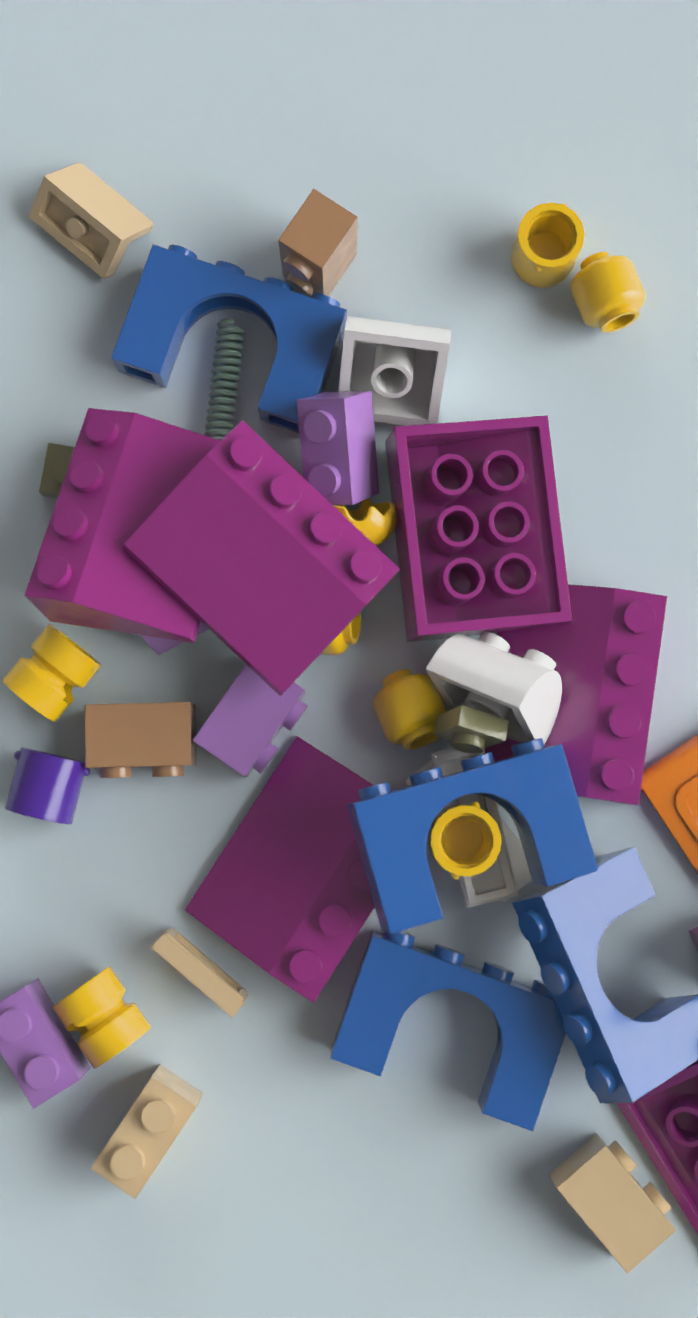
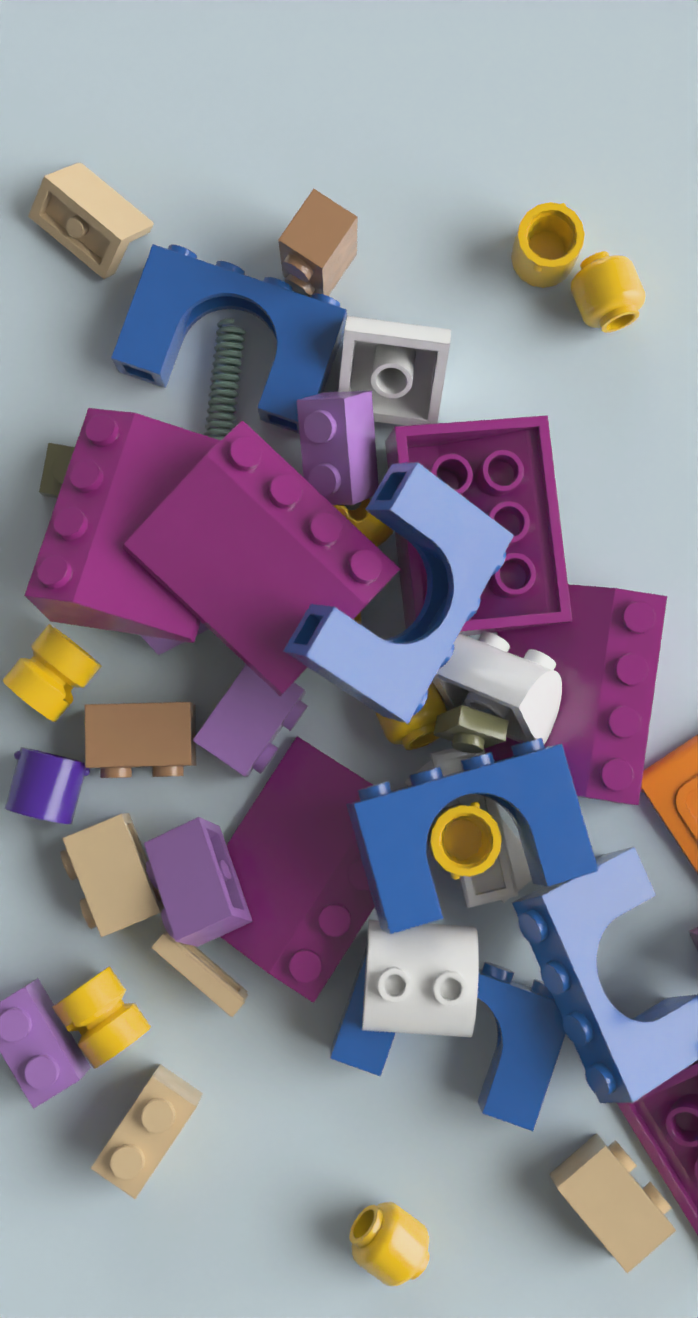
none -> tan brick [60,813,164,937]
none -> medium lavender brick [144,817,253,947]
none -> arch [284,462,514,724]
none -> yellow head [349,1202,429,1286]
none -> white brick [362,920,479,1037]

